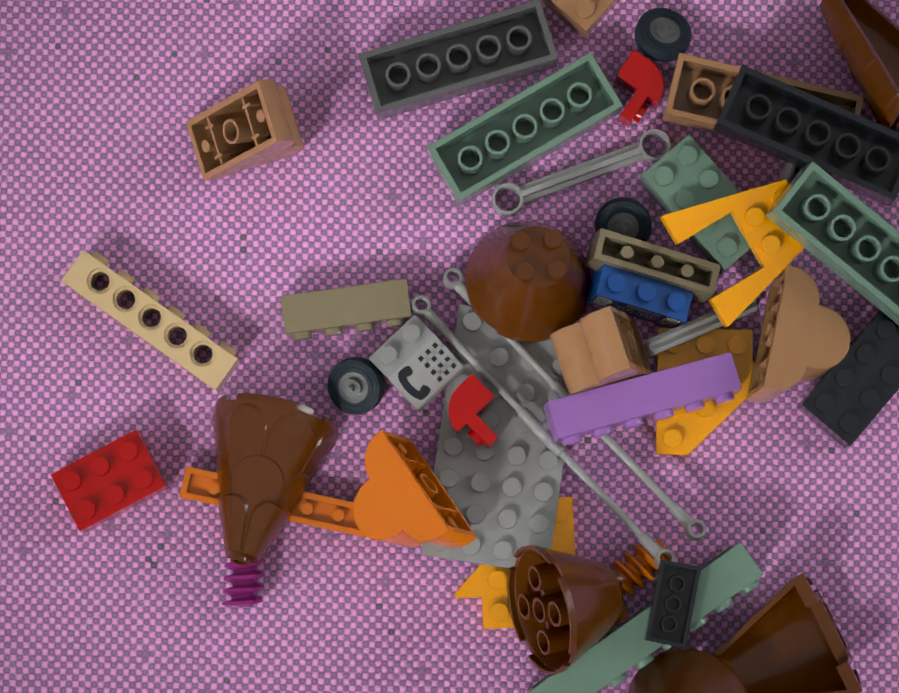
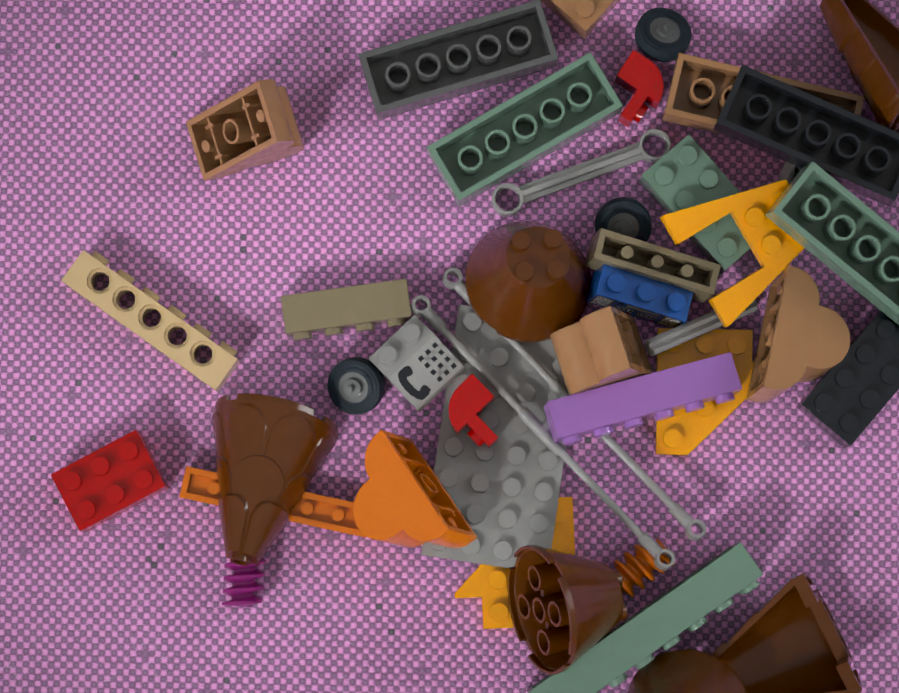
black piece [644,559,701,649] -> none

